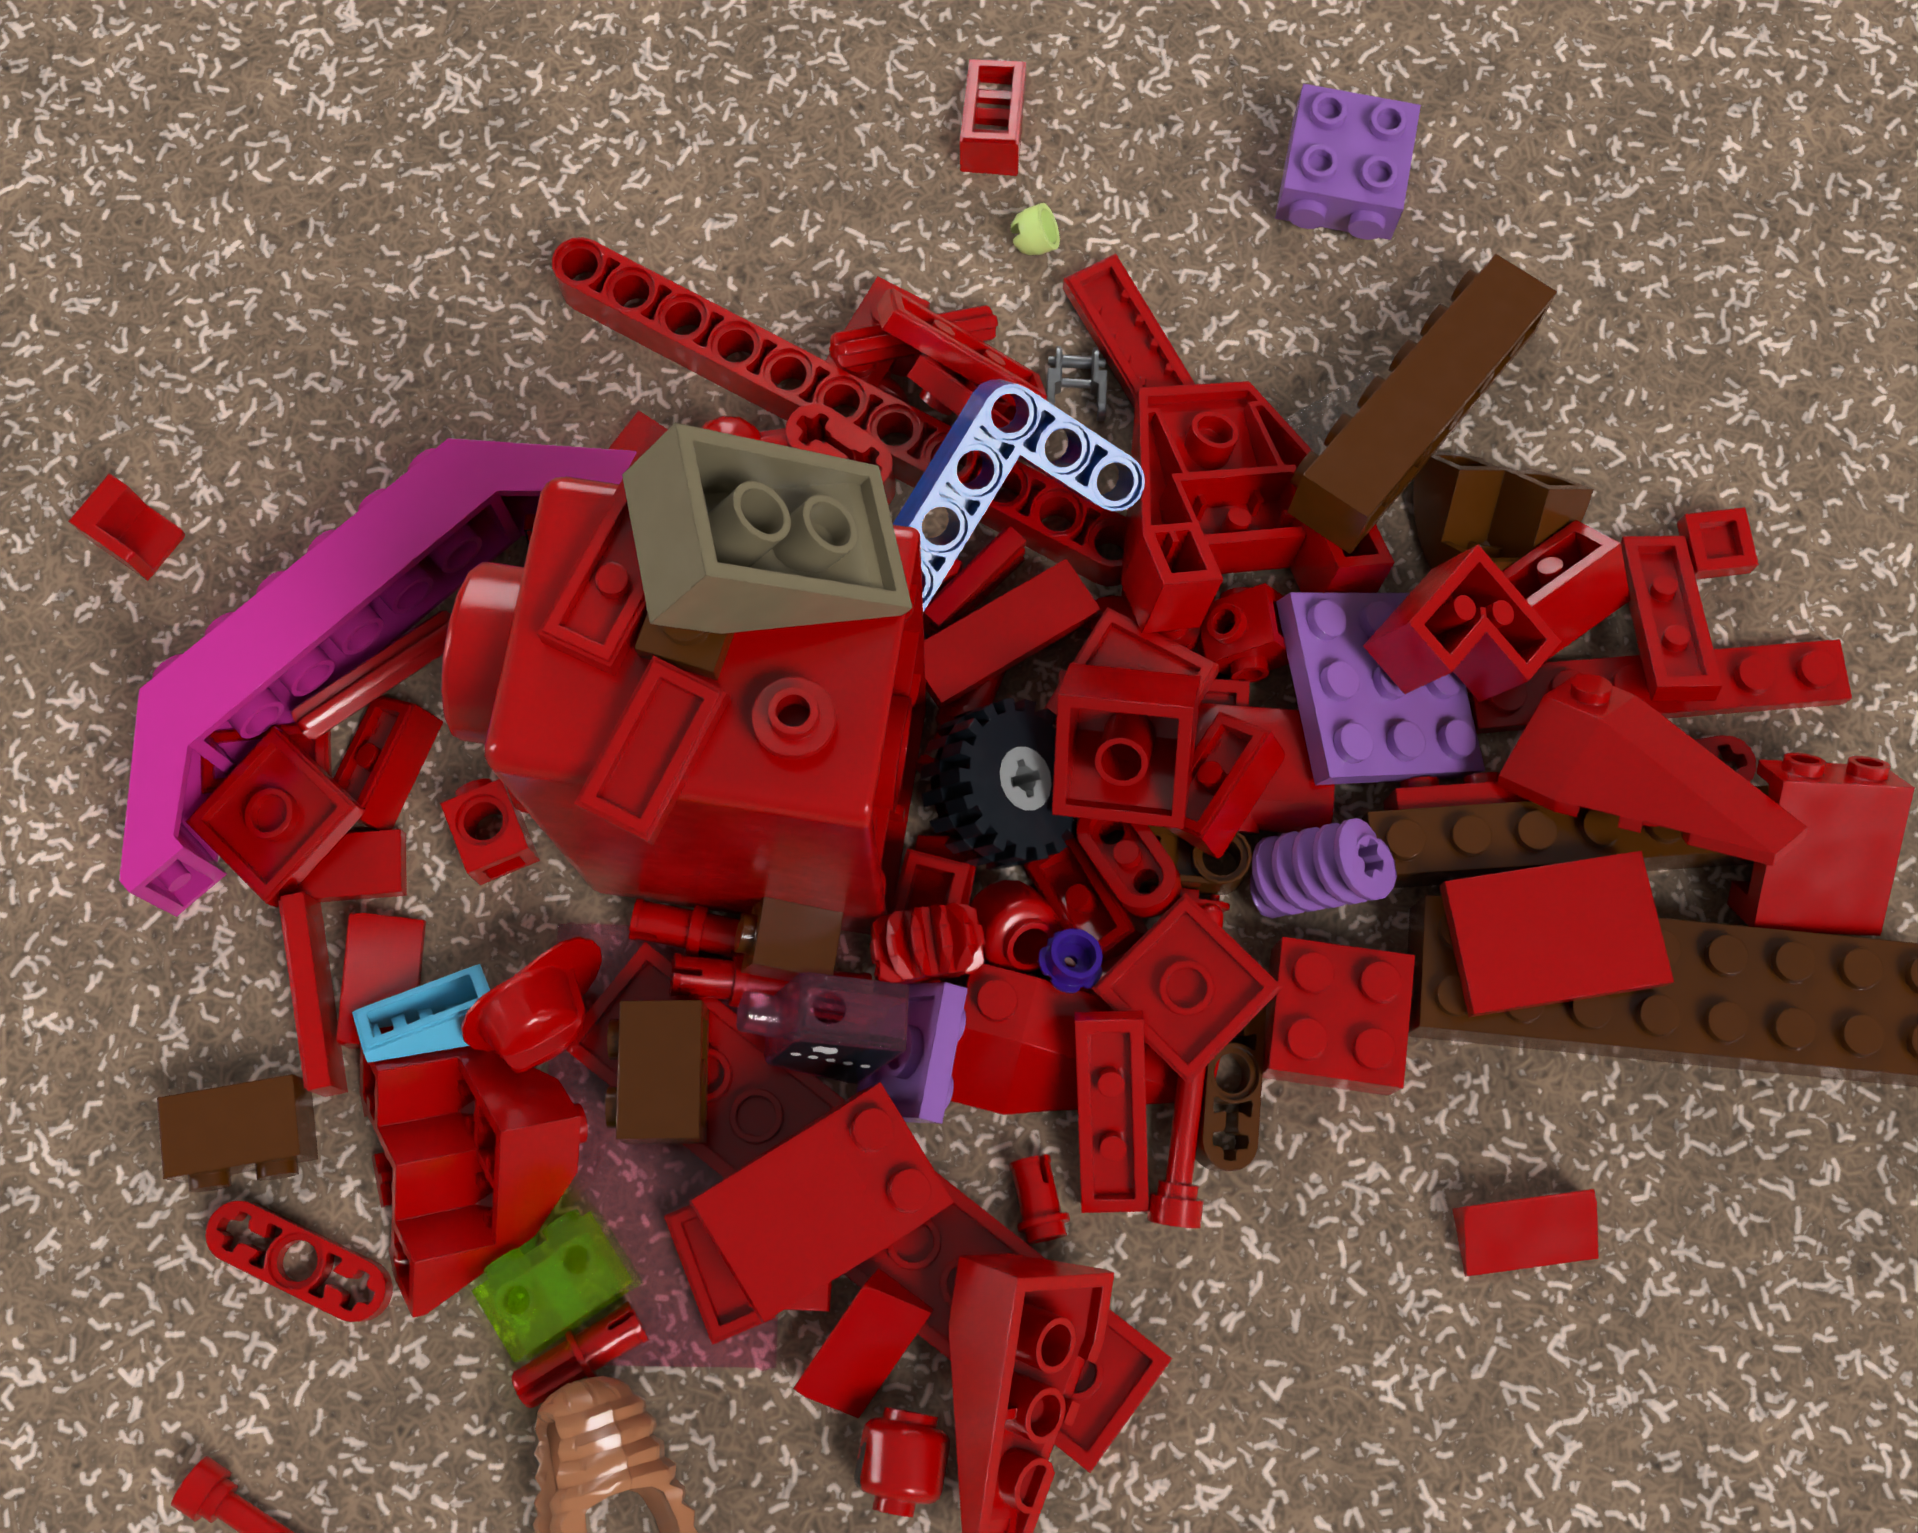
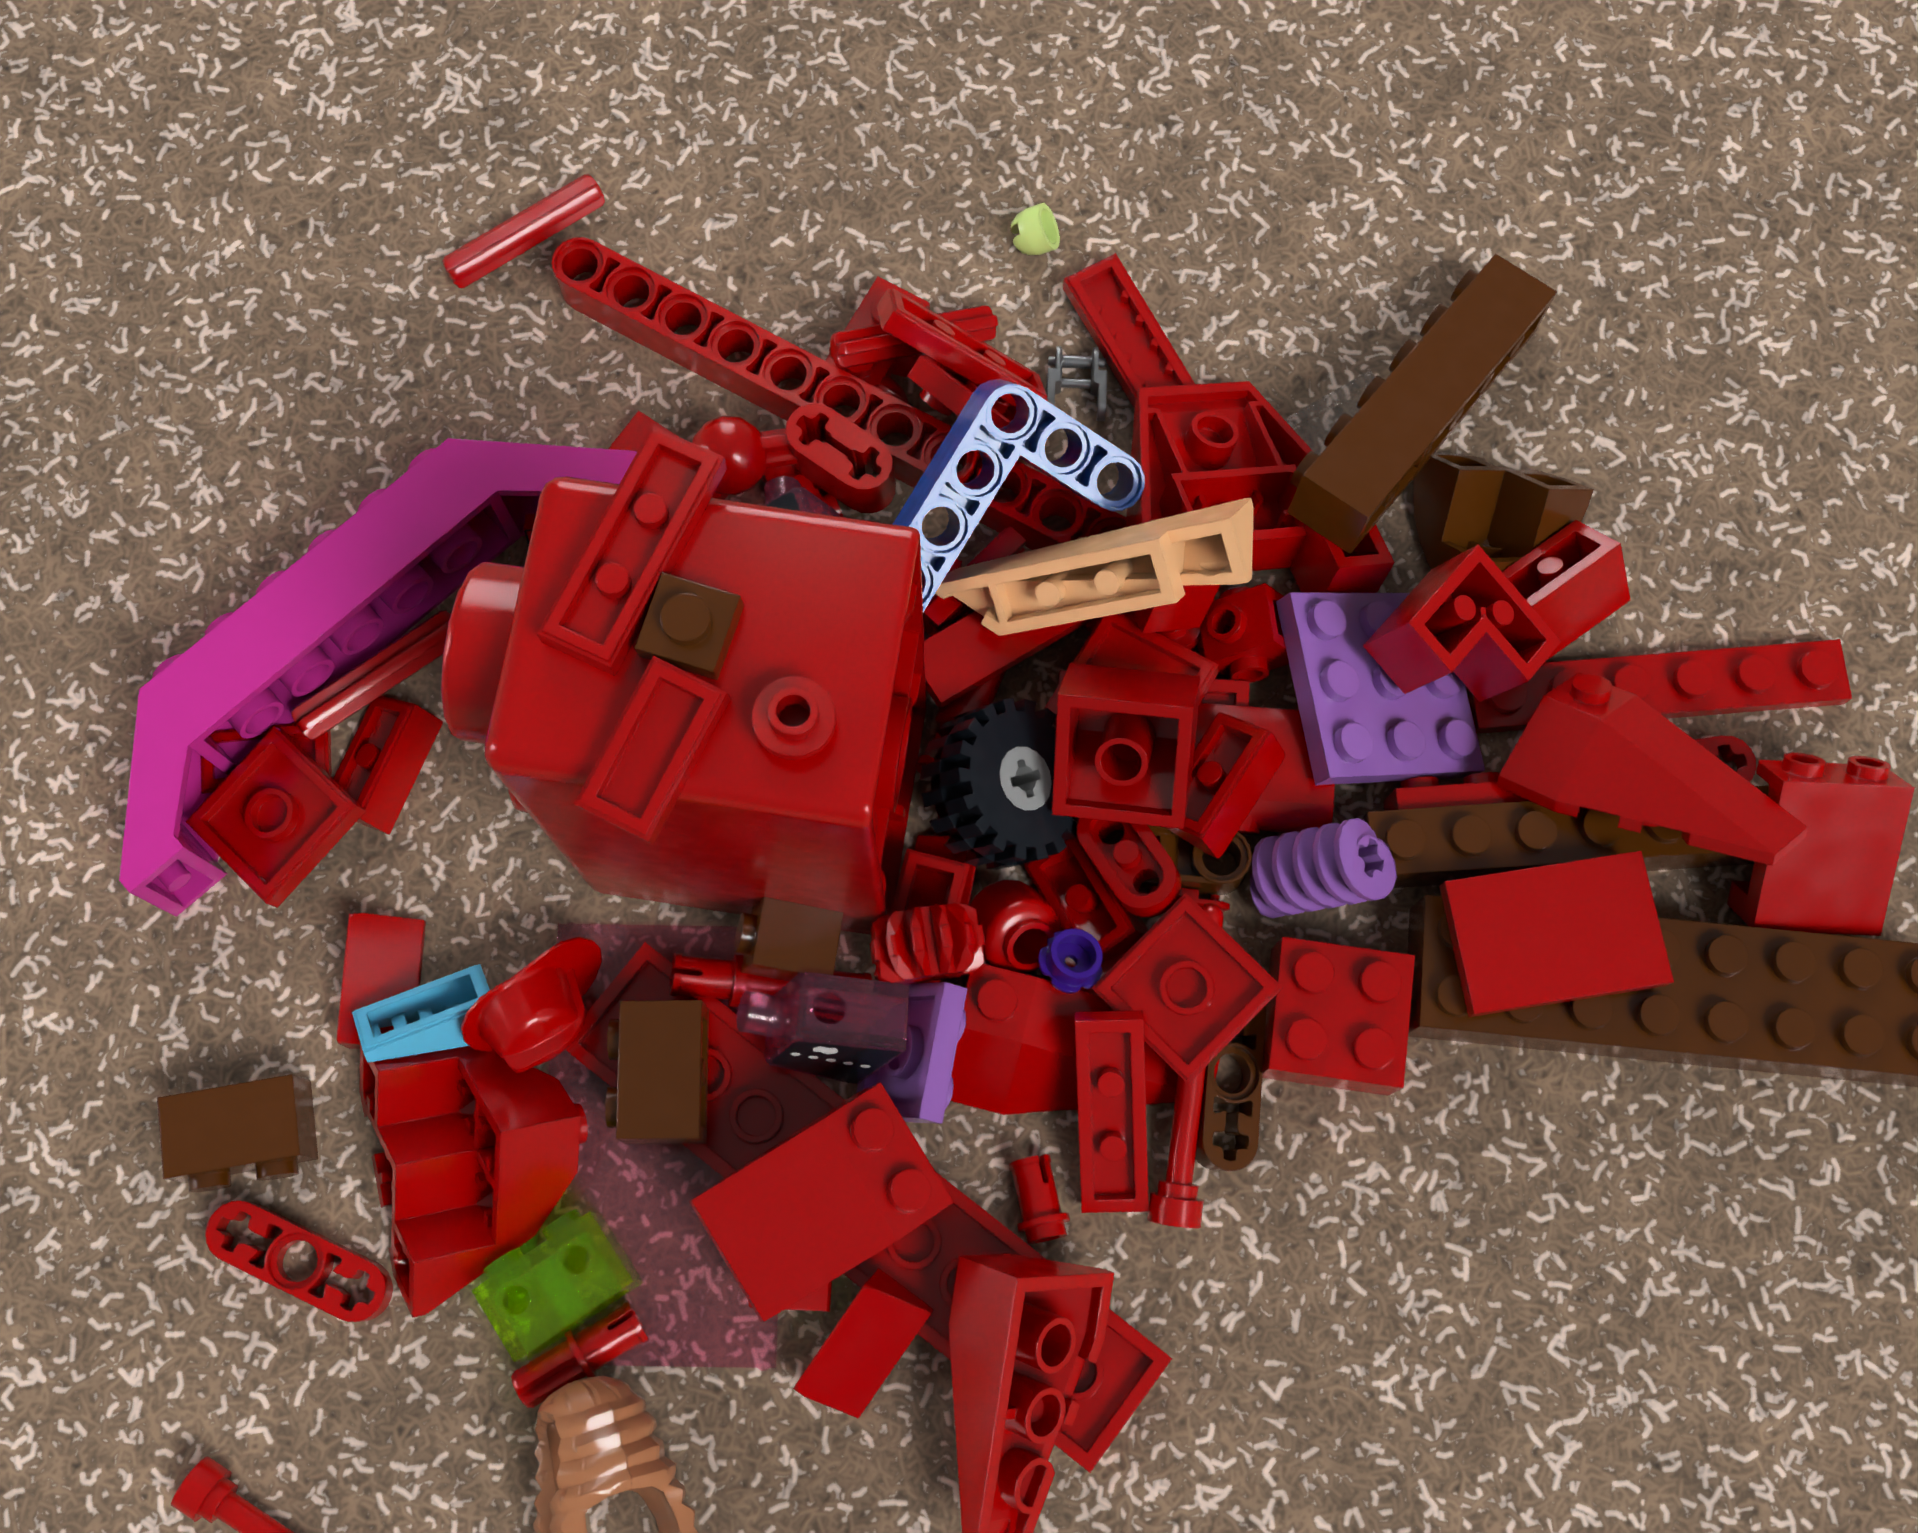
red panel [68,473,185,581] -> none
red tile [278,891,348,1097] -> none
red tile [291,829,407,902] -> none
red brick [440,778,540,885] -> none
dark tan slope [622,423,912,634] -> none
red pin [629,898,744,958] -> none
red tile [664,1204,778,1345] -> none
red head [854,1407,950,1517] -> none
red slope [960,59,1026,176] -> none
medium lavender brick [1275,84,1421,240] -> none
red slope [1452,1189,1599,1277] -> none
red plate [1620,536,1723,702] -> none
red plate [1677,507,1759,580] -> none
none -> red axle [442,174,605,288]
none -> light nougat wedge [936,498,1254,636]

